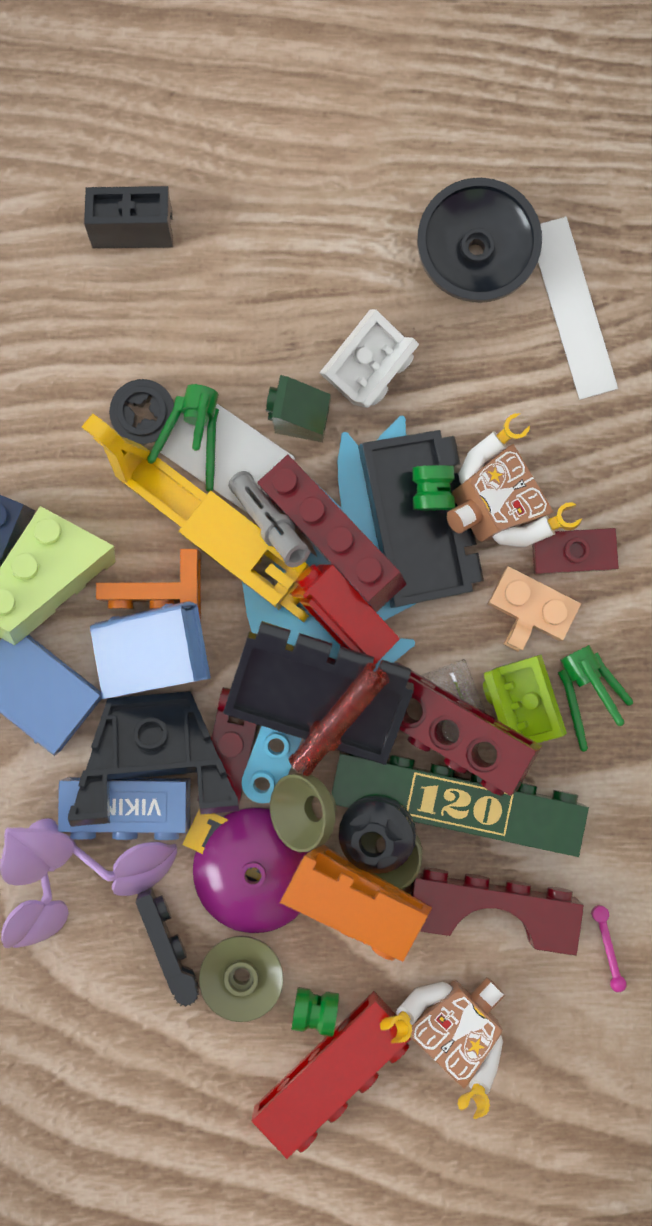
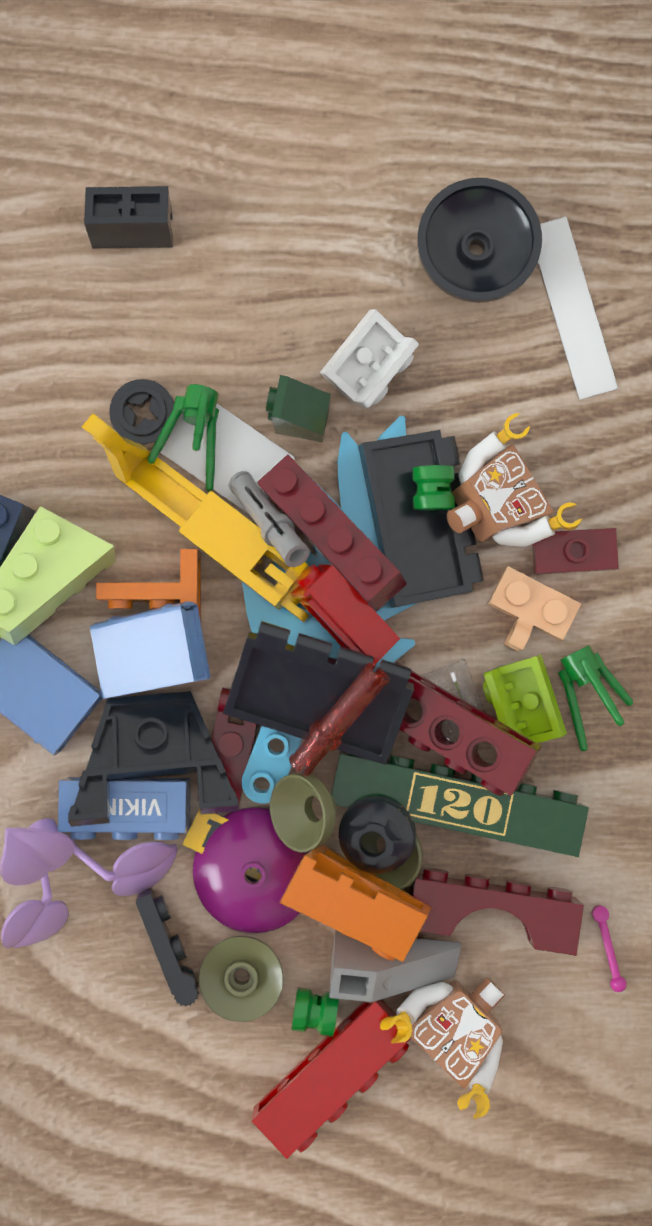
none -> light grey slope [329,930,461,1002]

